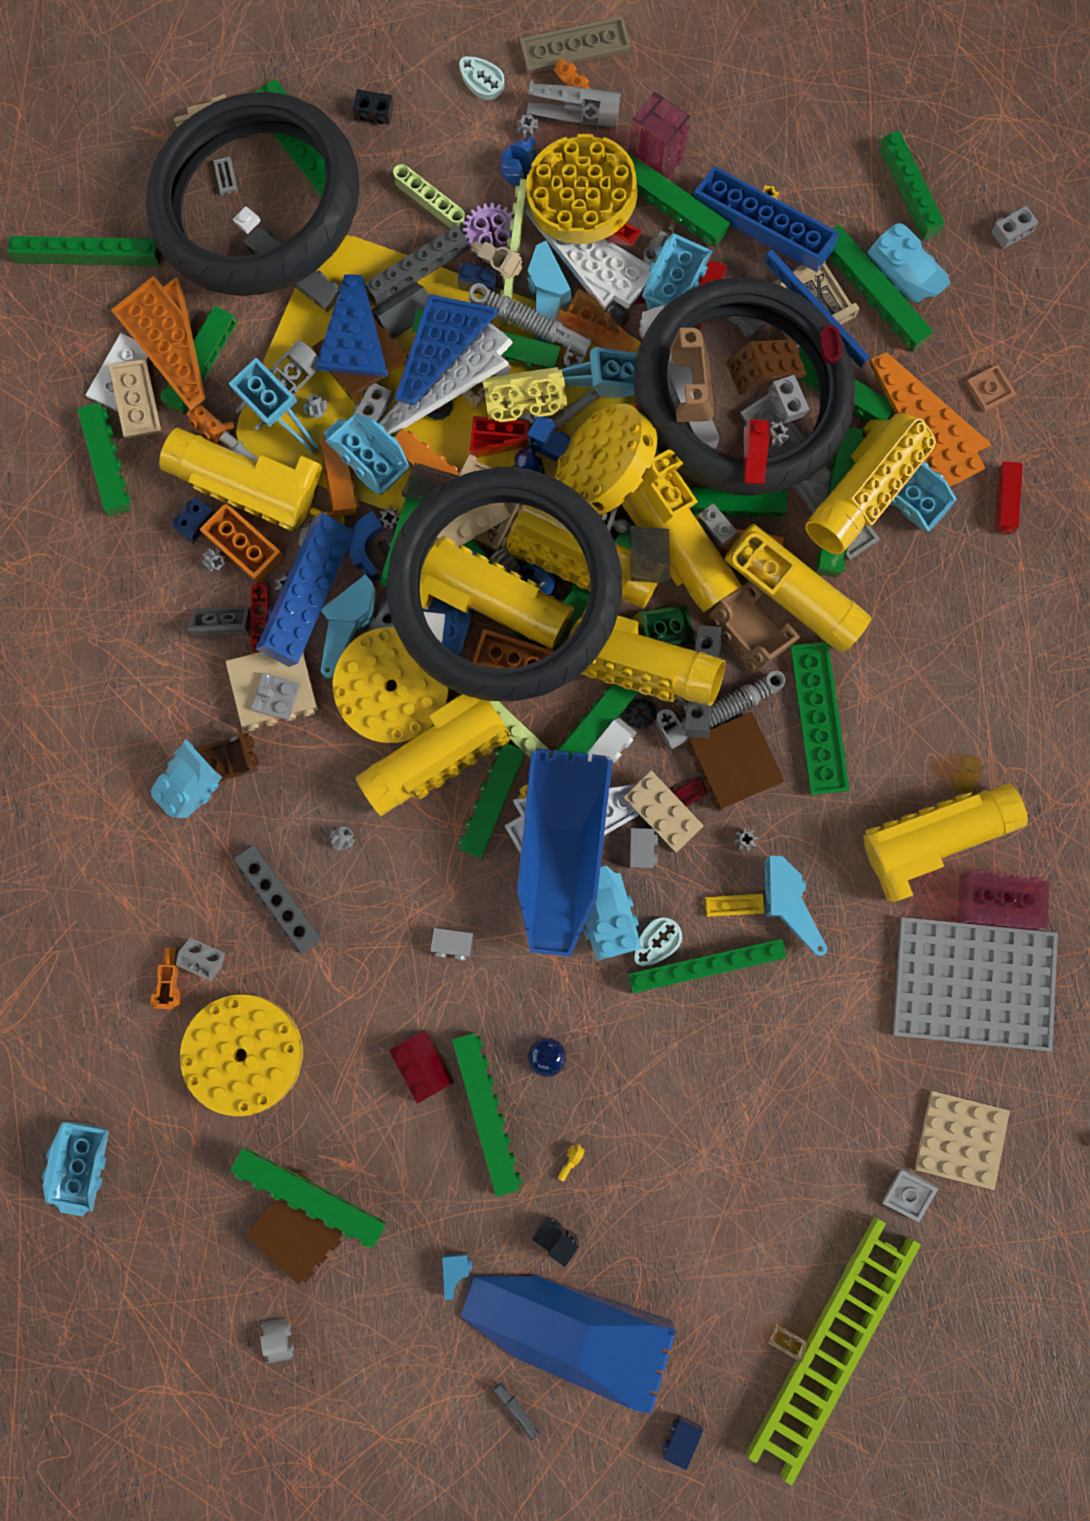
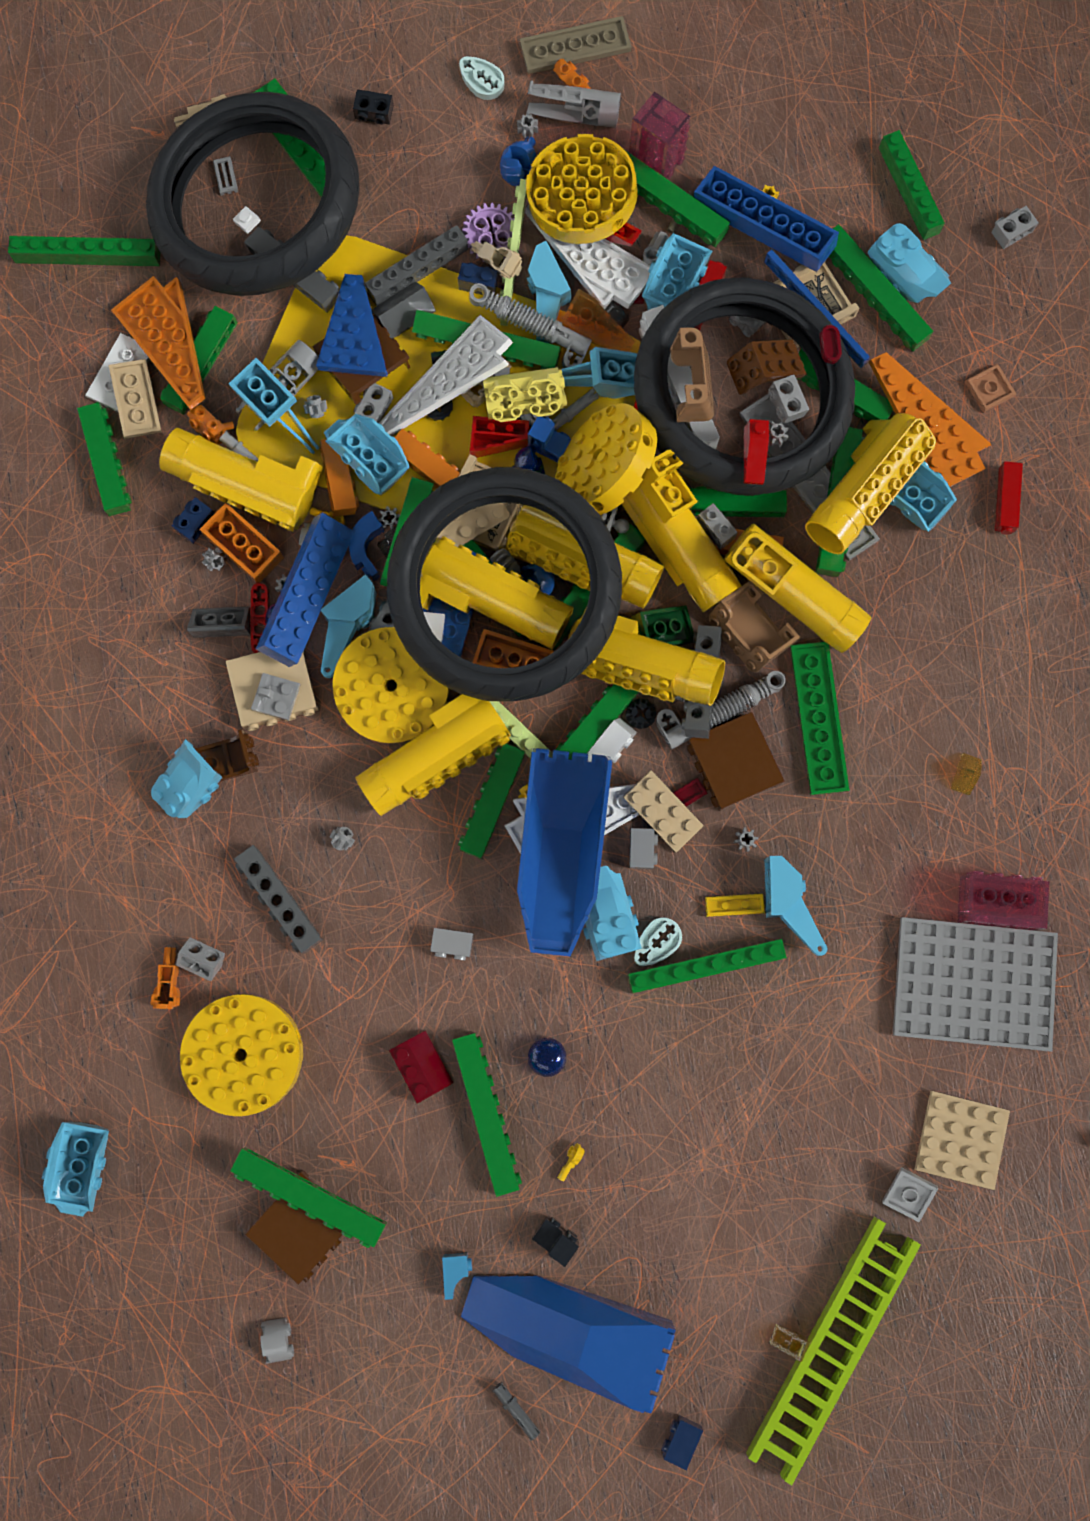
yellowish green beam [393,164,465,230] -> none
blue wing [395,294,498,405] -> none
clear smoke tile [402,463,459,502] -> none
clear smoke tile [630,526,670,584] -> none
yellow piece [863,783,1028,902] -> none

